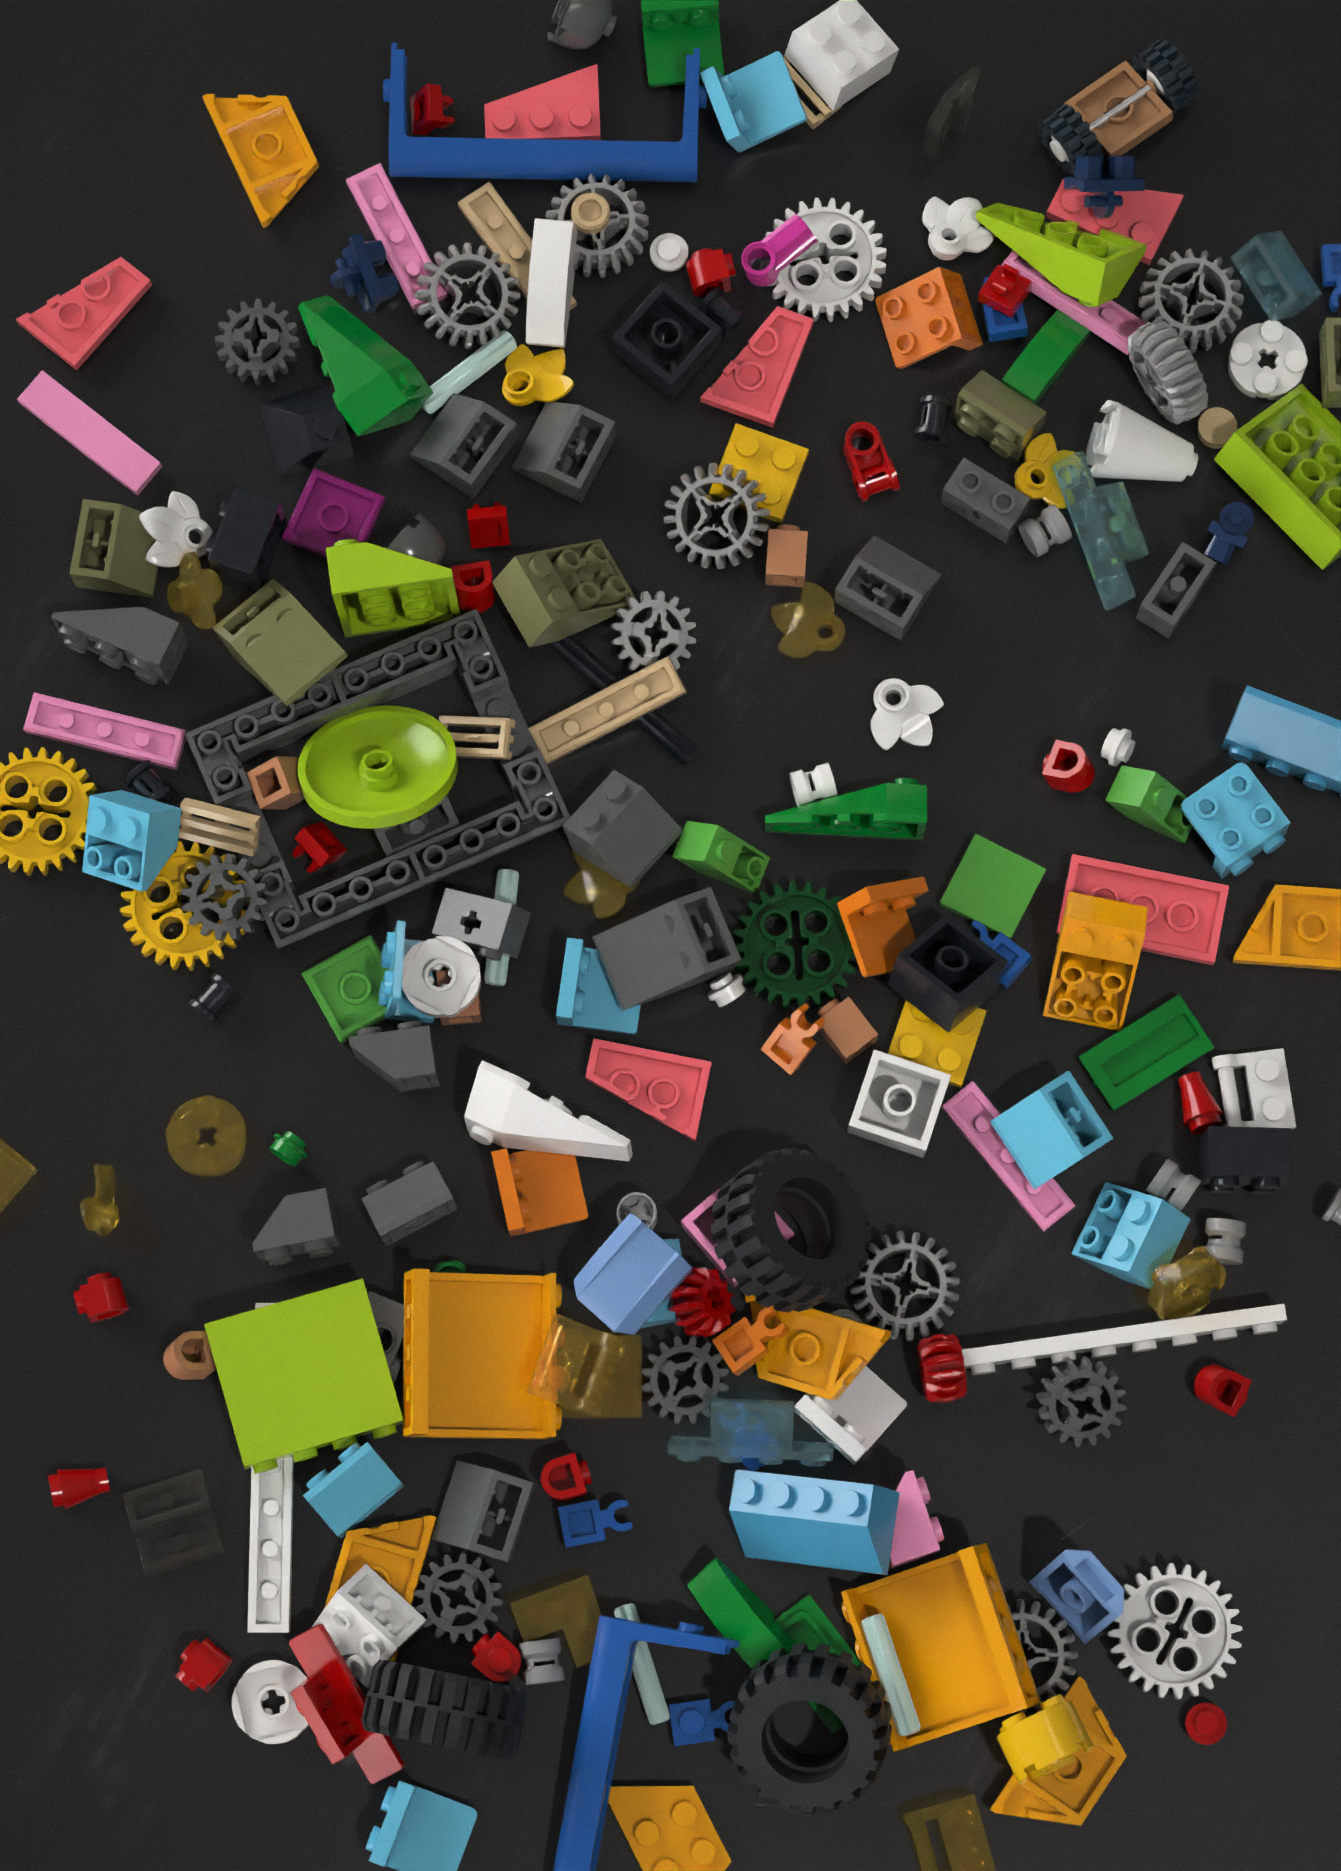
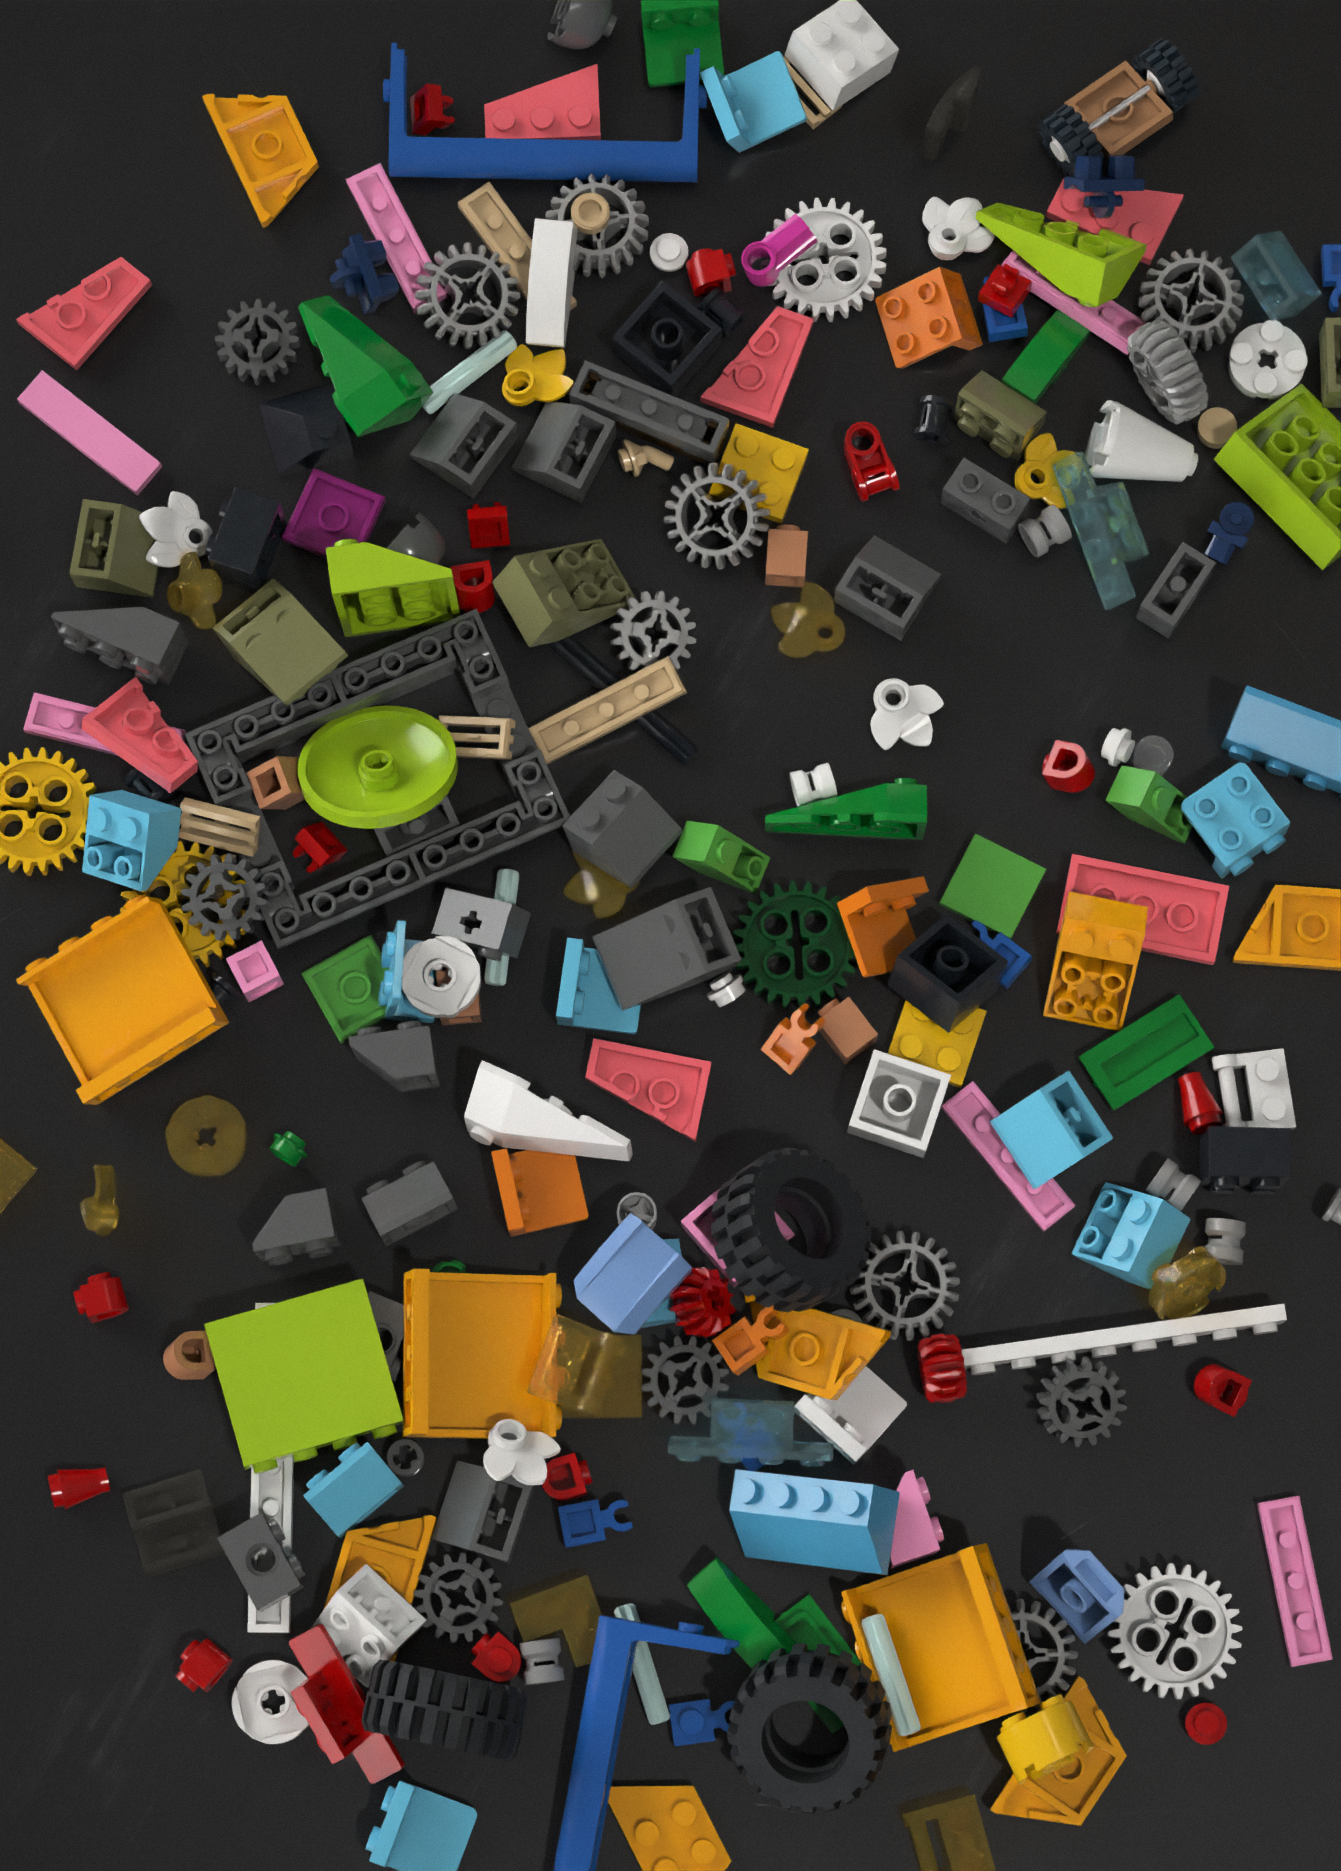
none -> light orange panel [16,895,229,1105]
none -> coral wing [82,677,198,793]
none -> dark grey brick [217,1513,306,1612]
none -> bright pink brick [226,940,284,1002]
none -> dark grey bush [387,1439,424,1477]
none -> white plate [483,1419,561,1485]
none -> dark grey piece [569,360,729,466]
none -> tan plate [617,439,674,477]
none -> clear tile [1133,735,1174,775]
none -> bright pink tile [1257,1496,1333,1667]

